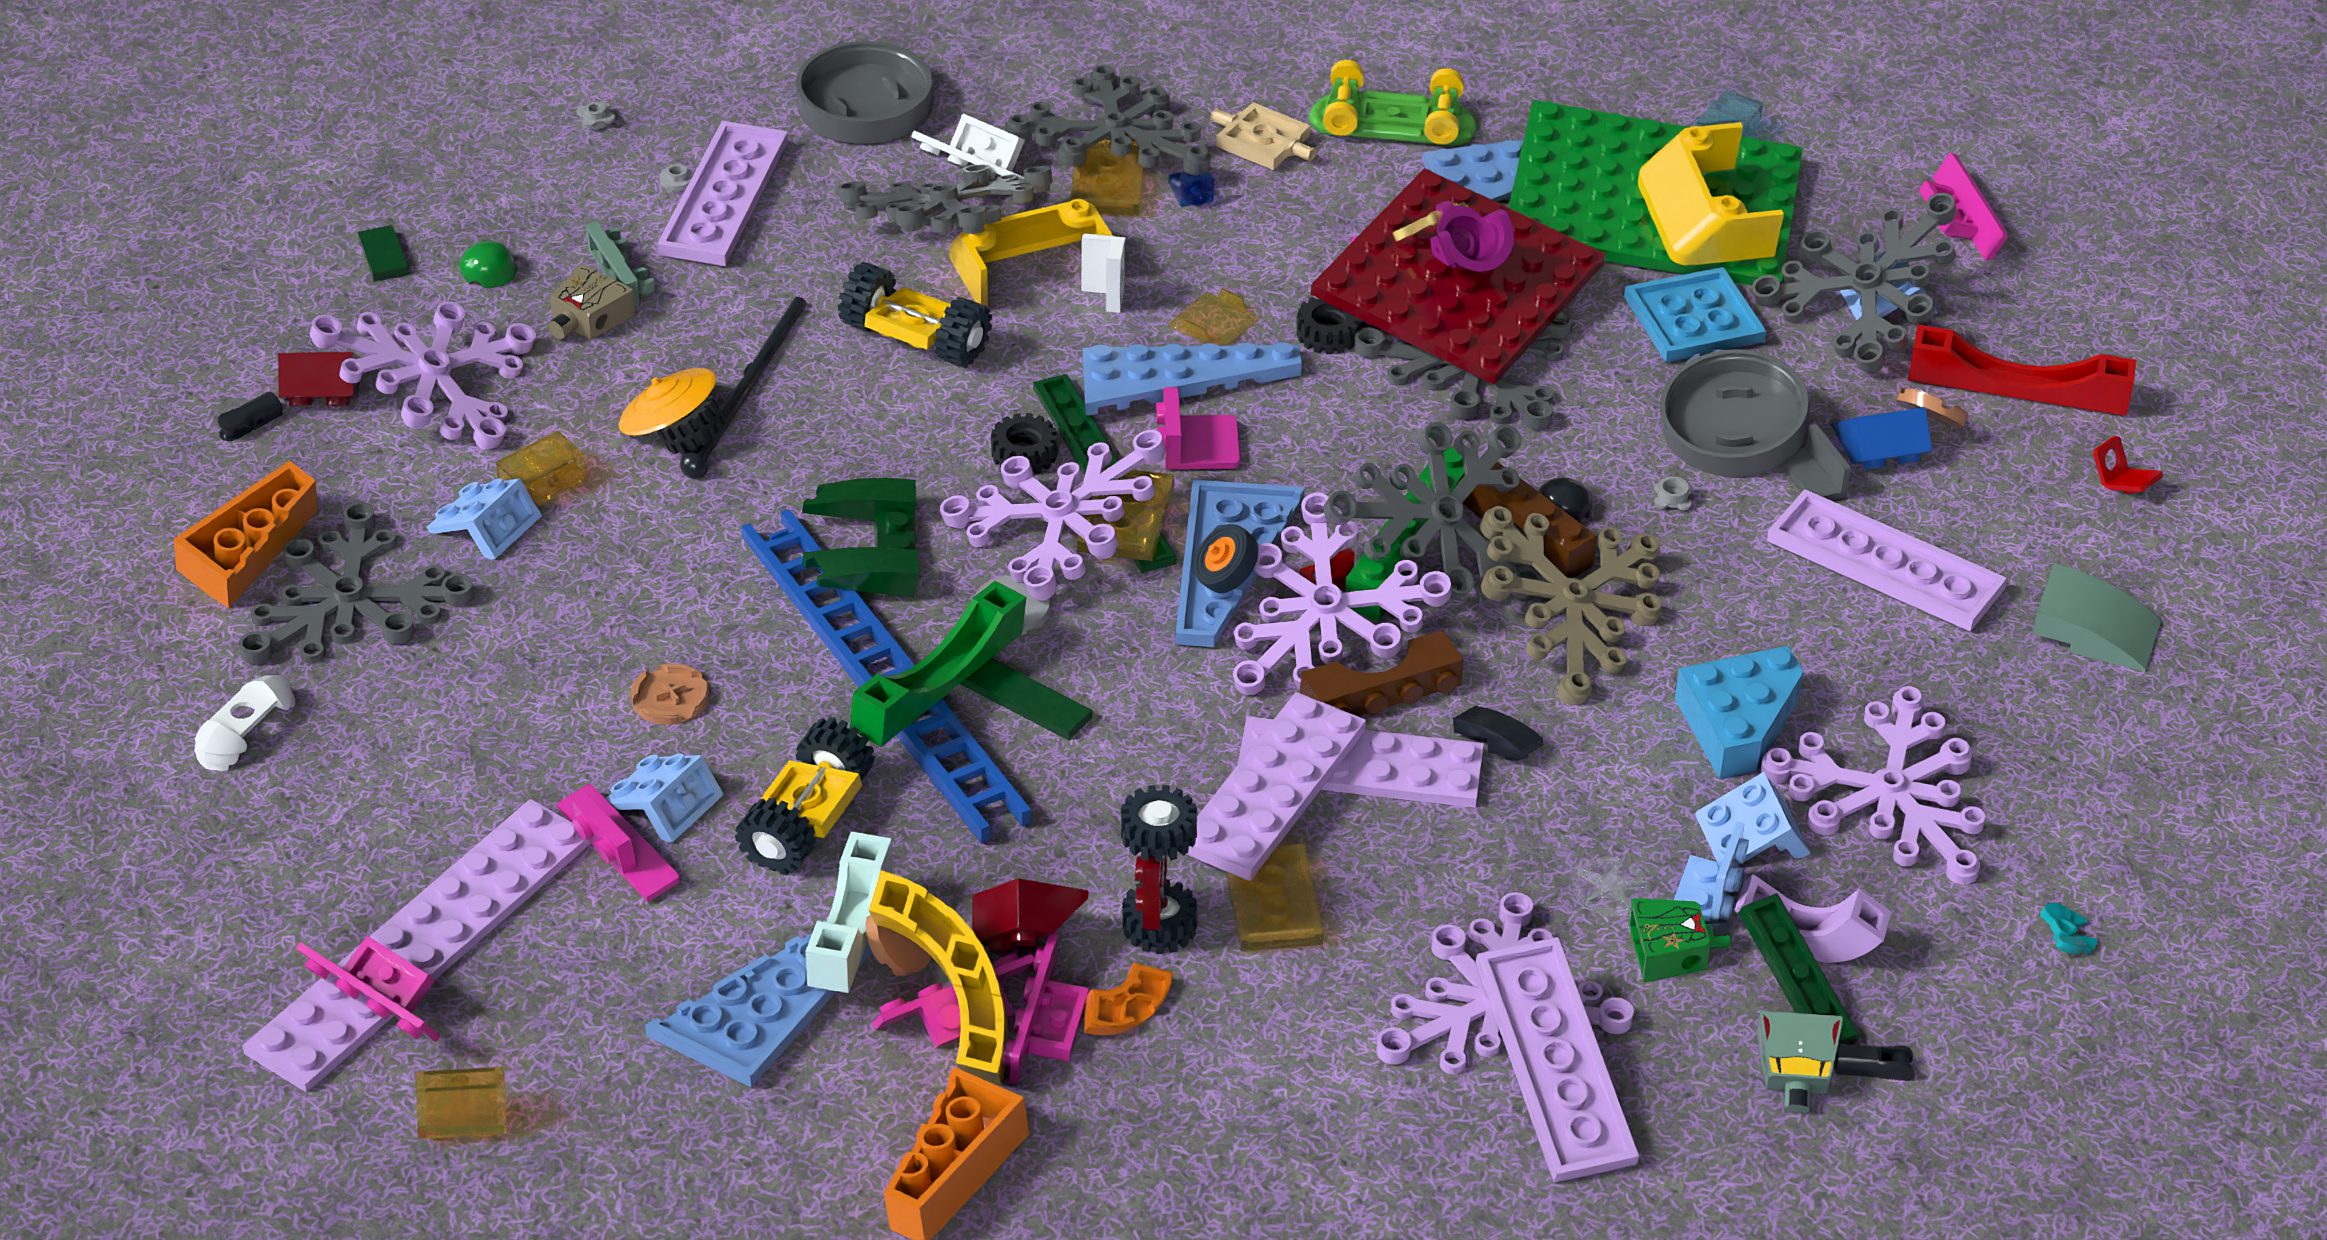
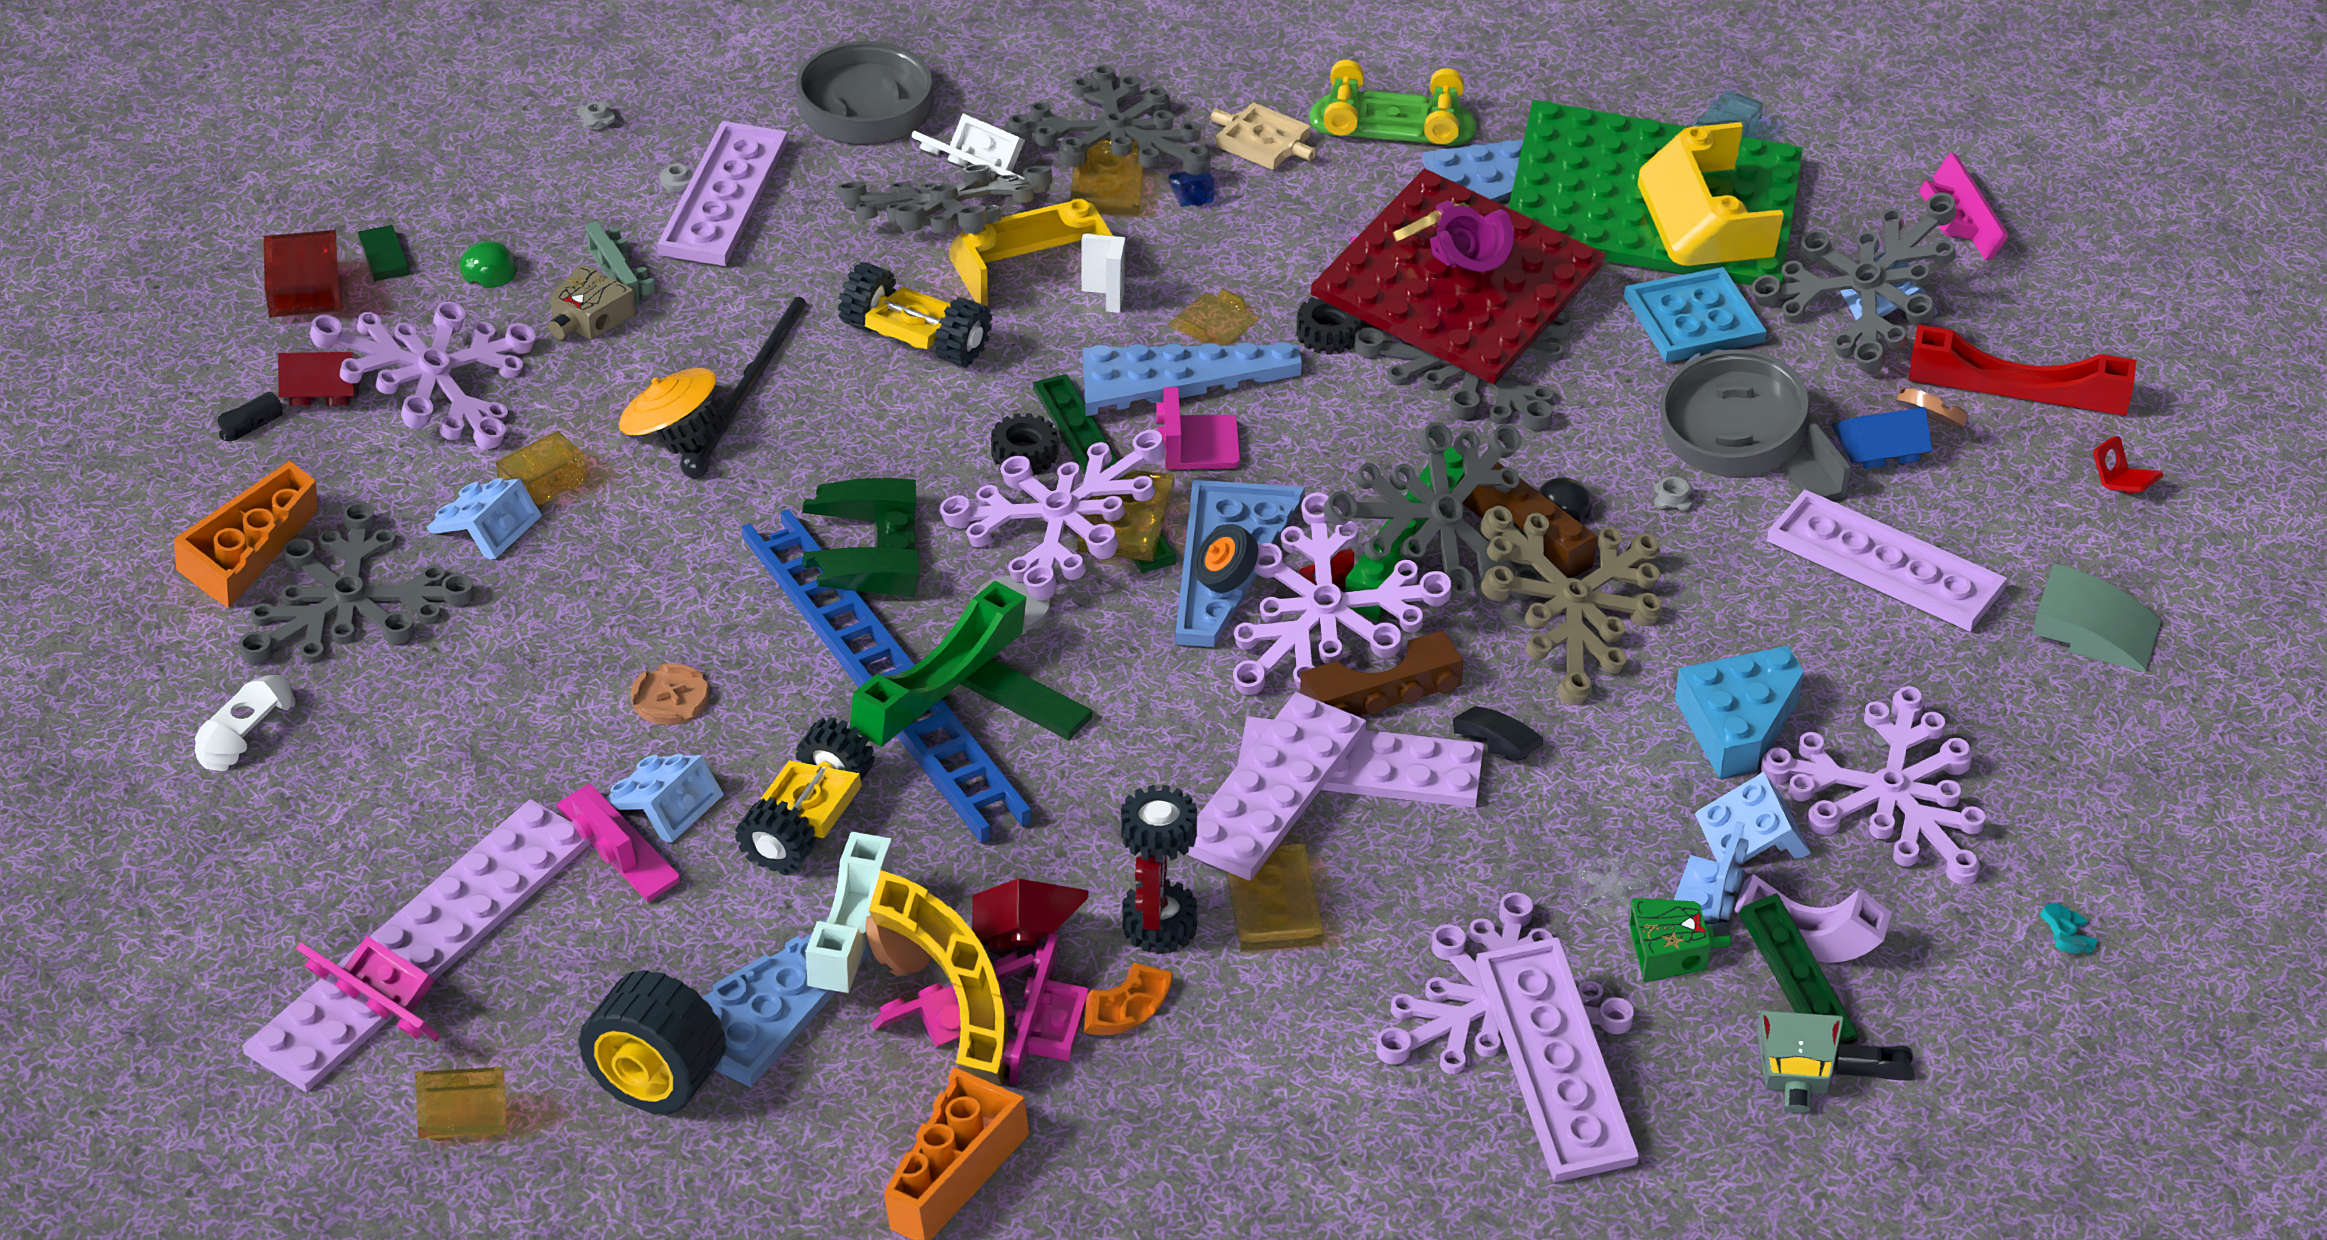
none -> clear red brick [264,230,342,318]
none -> black wheel [578,970,726,1115]

